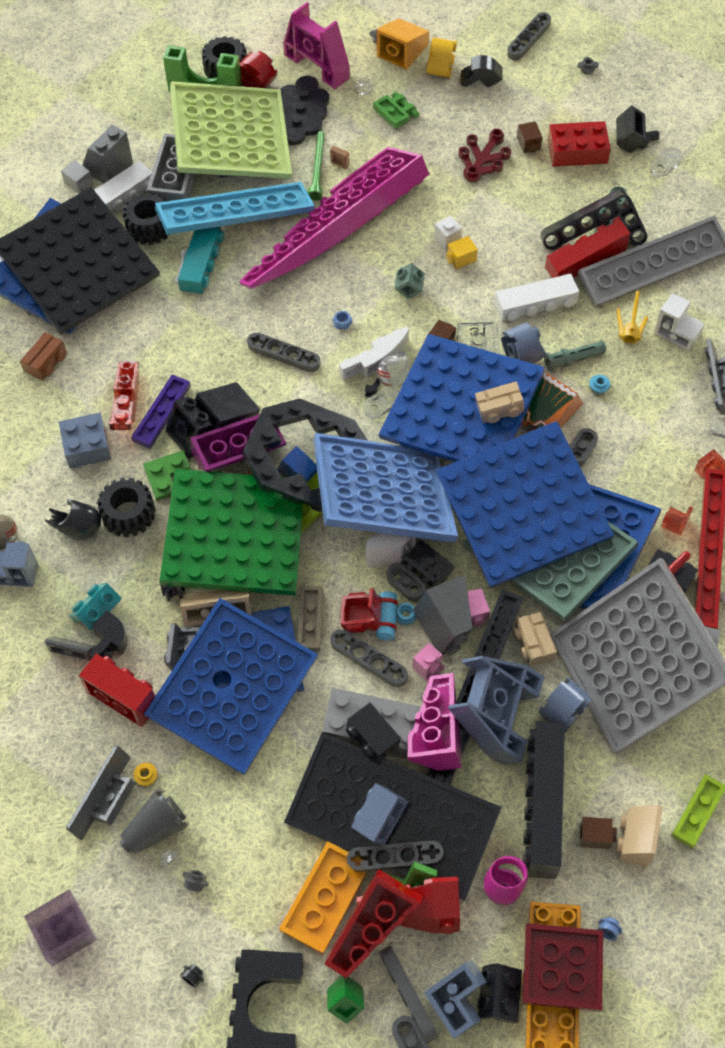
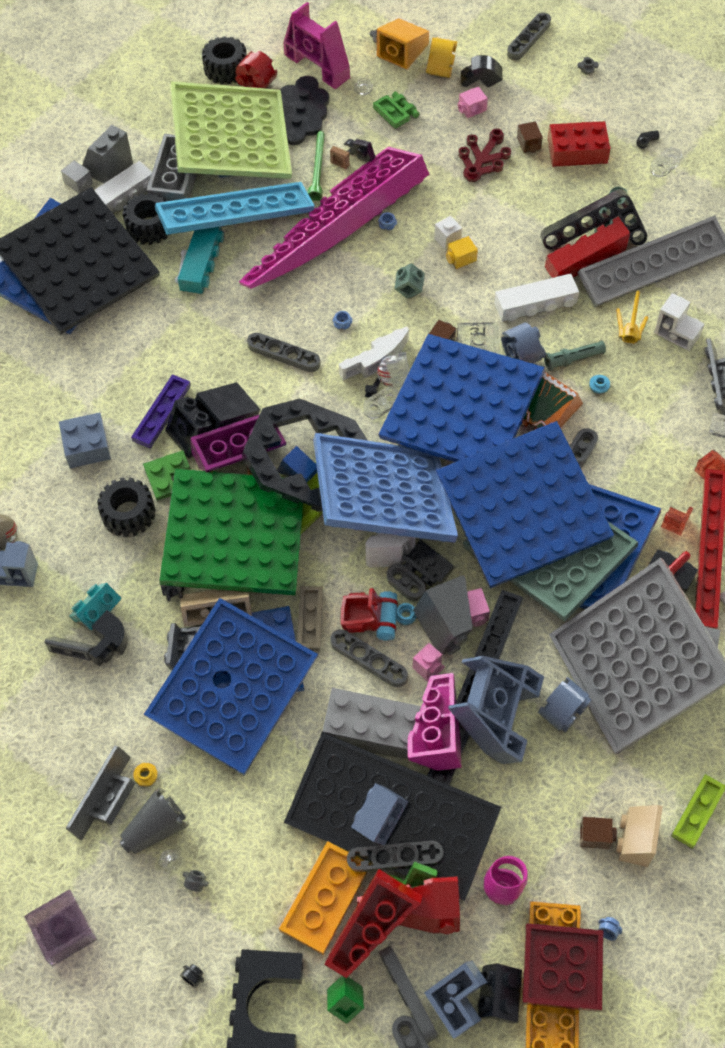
dark orange brick [20,332,67,381] -> none
black helmet [45,499,101,540] -> none
red brick [79,654,156,728] -> none
clear red slope [109,361,139,430] -> none
bright green arch [163,45,243,92] -> none
black brick [346,702,401,764] -> none
tan brick [475,382,525,423] -> none
tan brick [512,612,557,667] -> none
black brick [522,721,565,879] -> none
black brick [616,105,646,153] -> none
none -> black plate [344,139,376,162]
none -> medium blue plate [378,212,397,230]
none -> bright pink brick [458,86,488,118]

